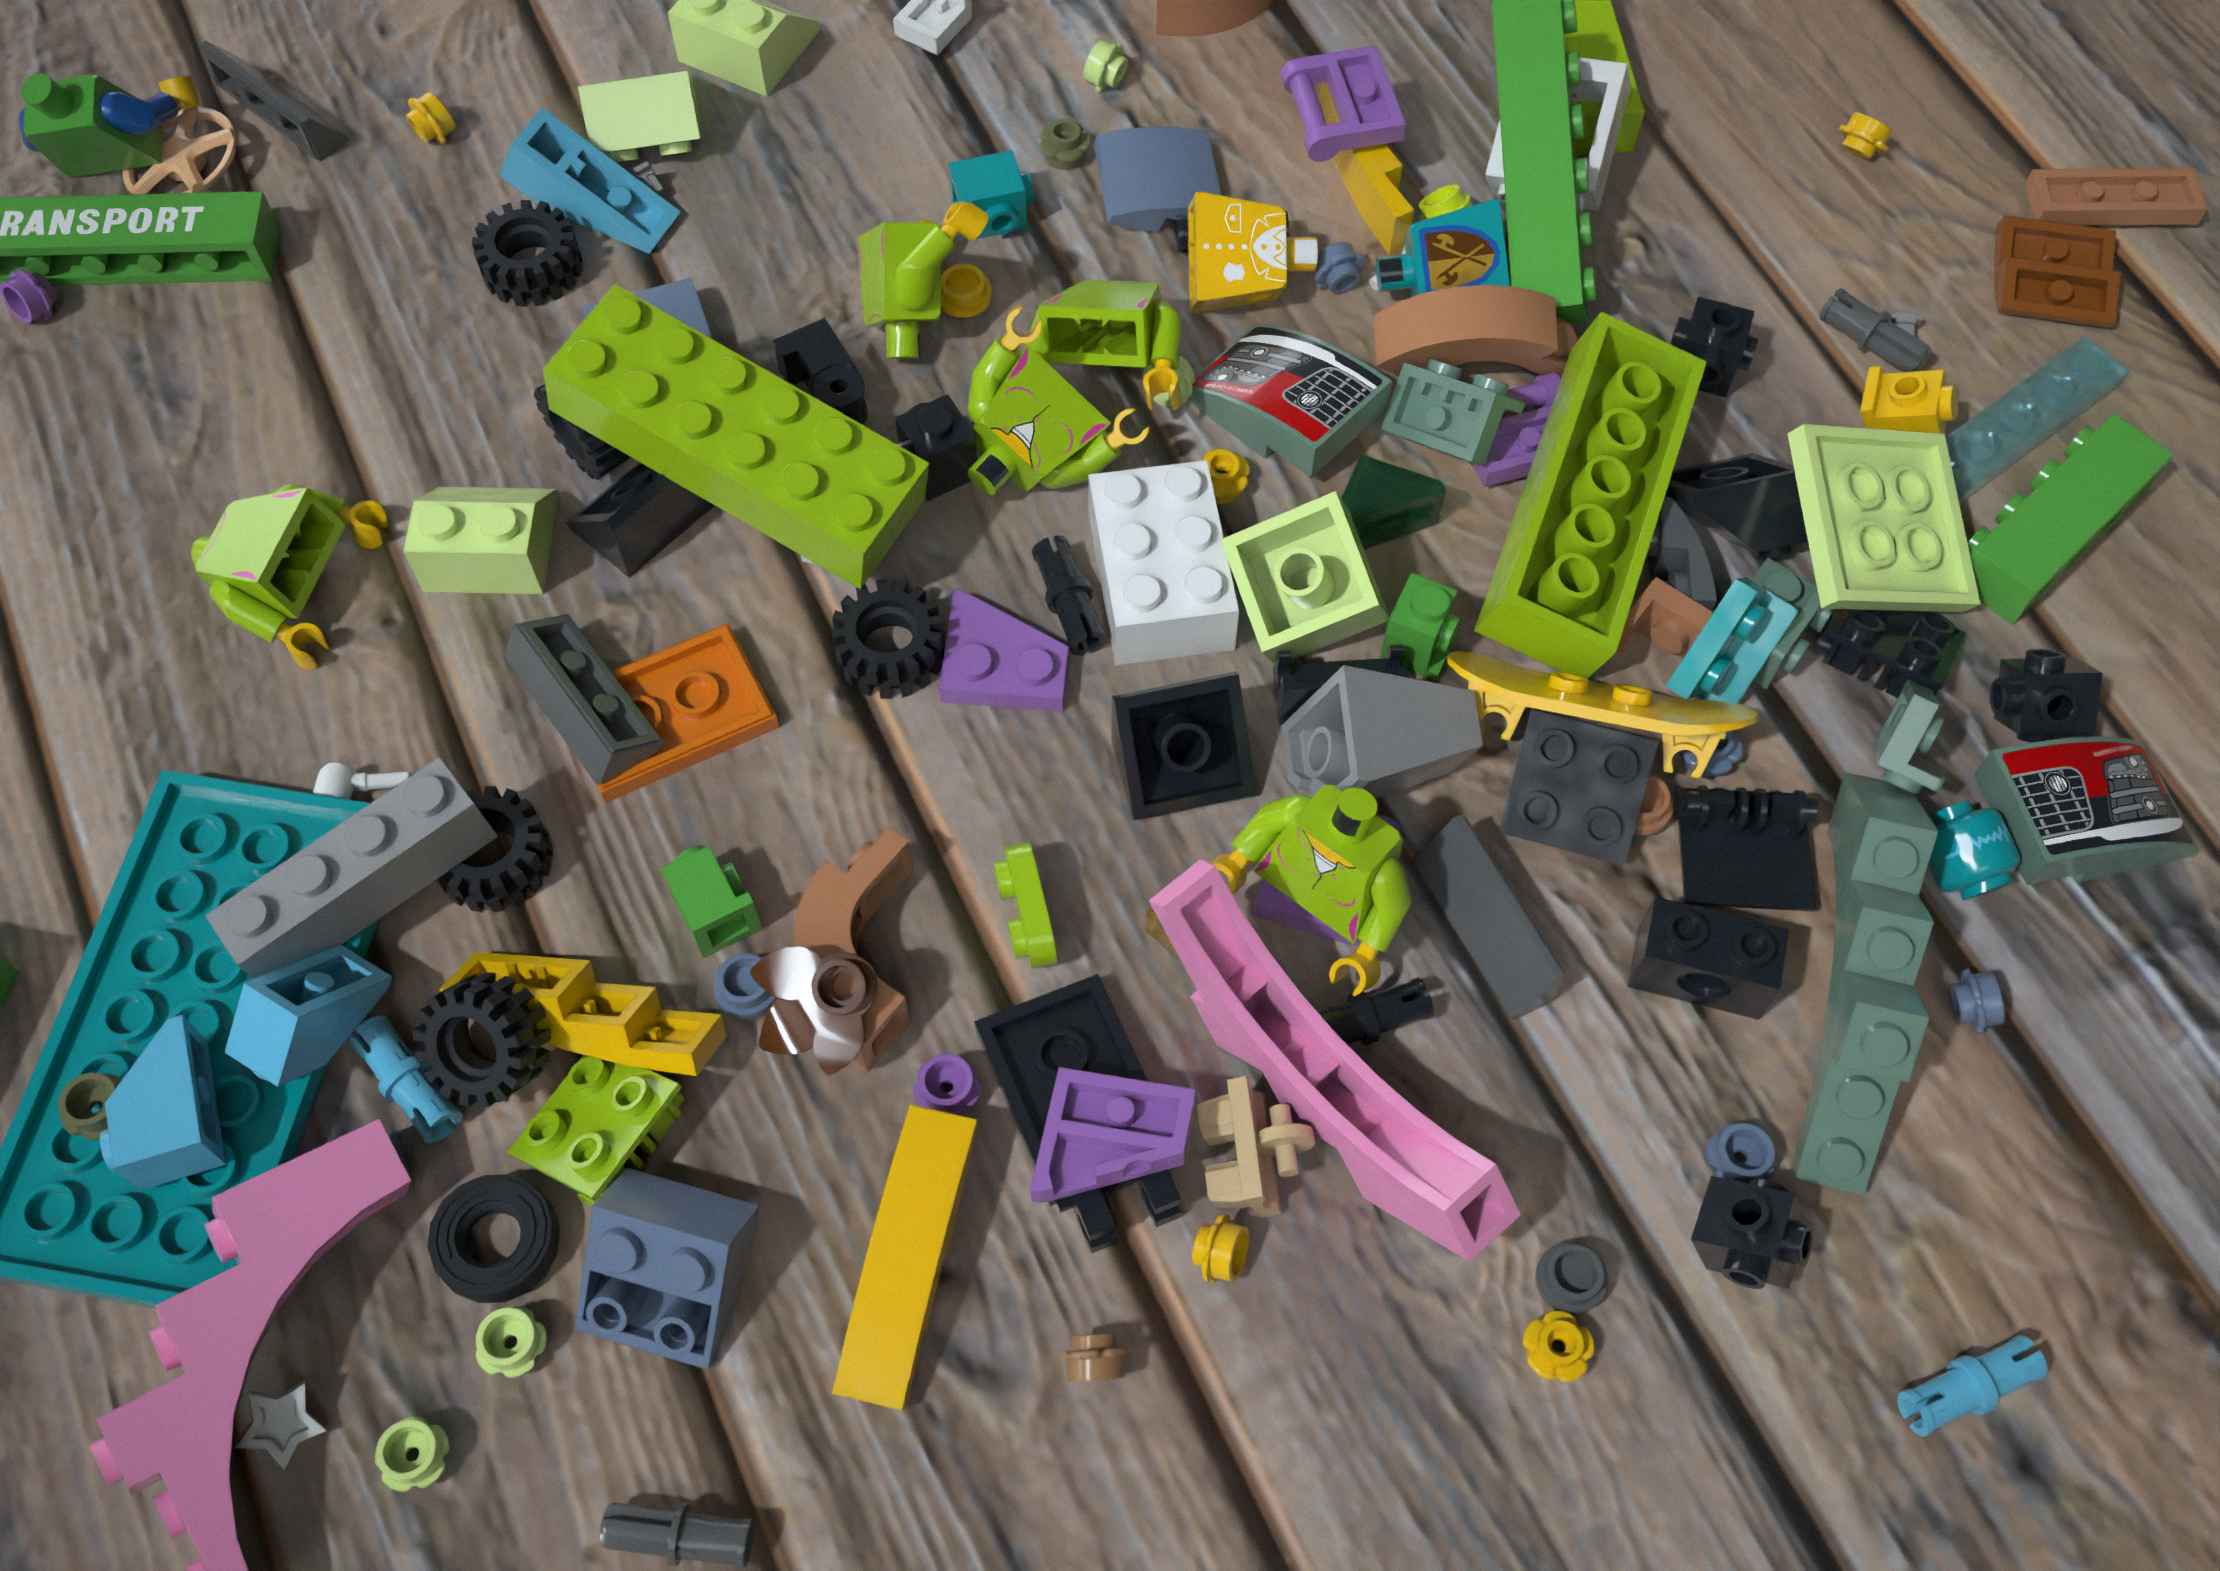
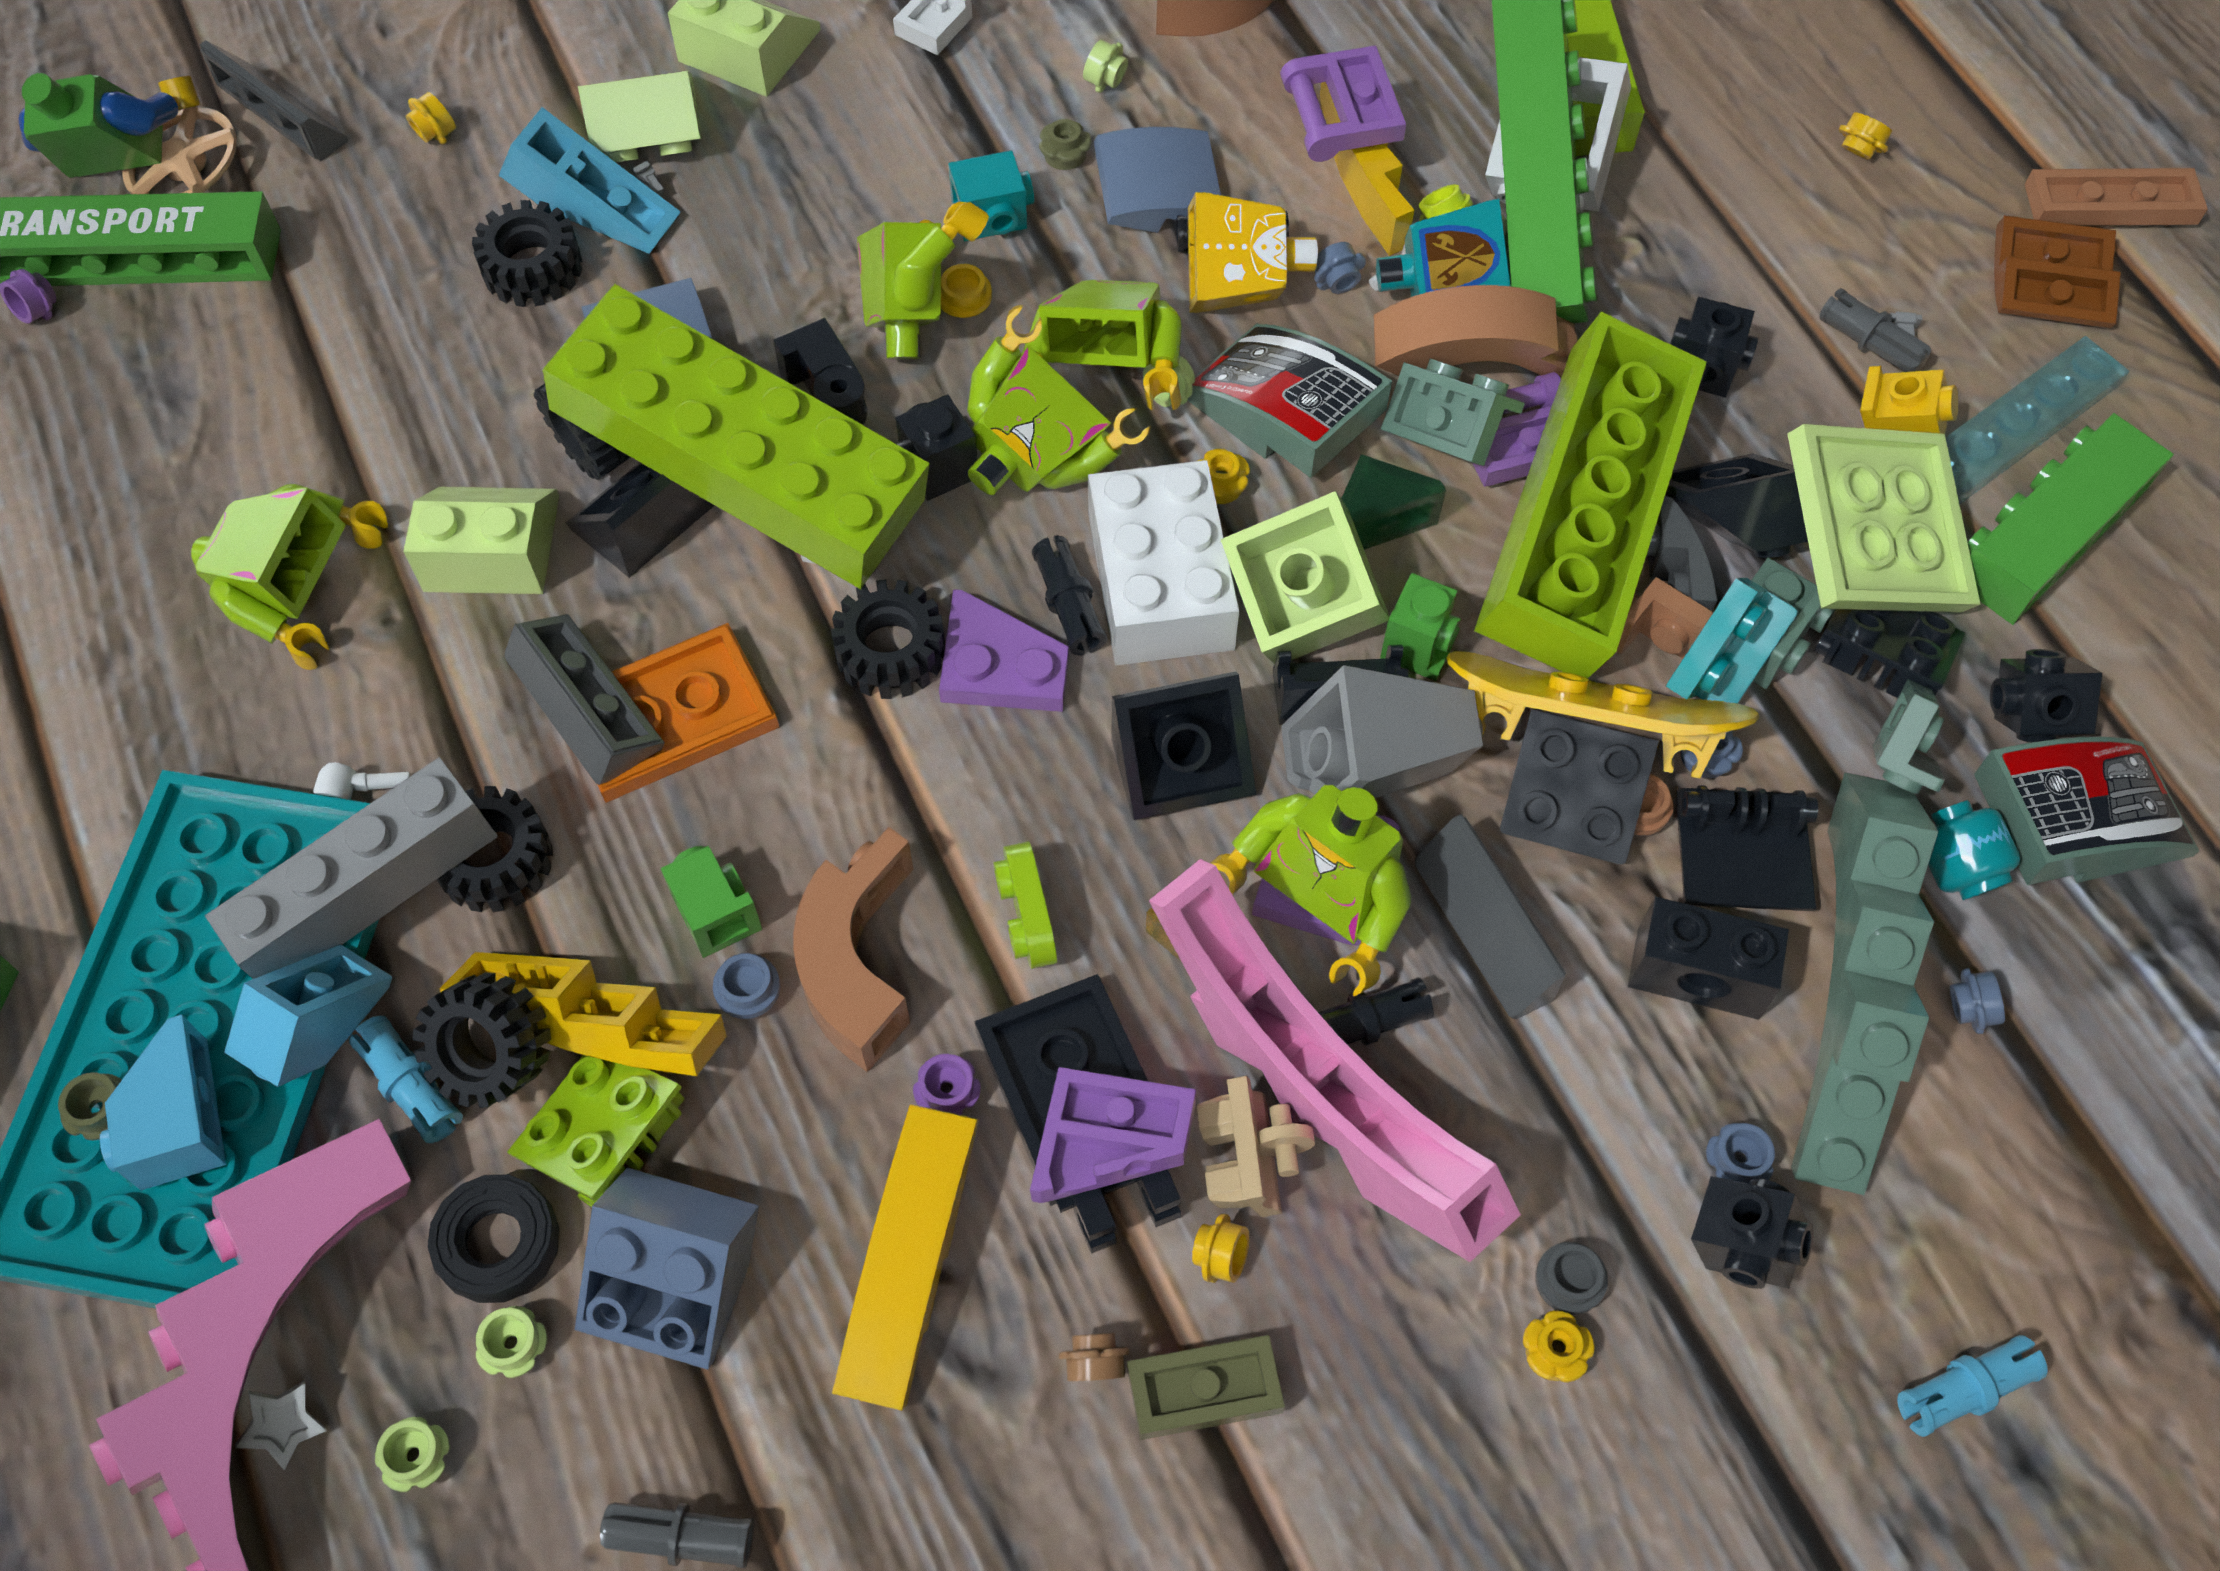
reddish brown plate [750,946,878,1076] -> none
none -> olive plate [1127,1335,1285,1440]

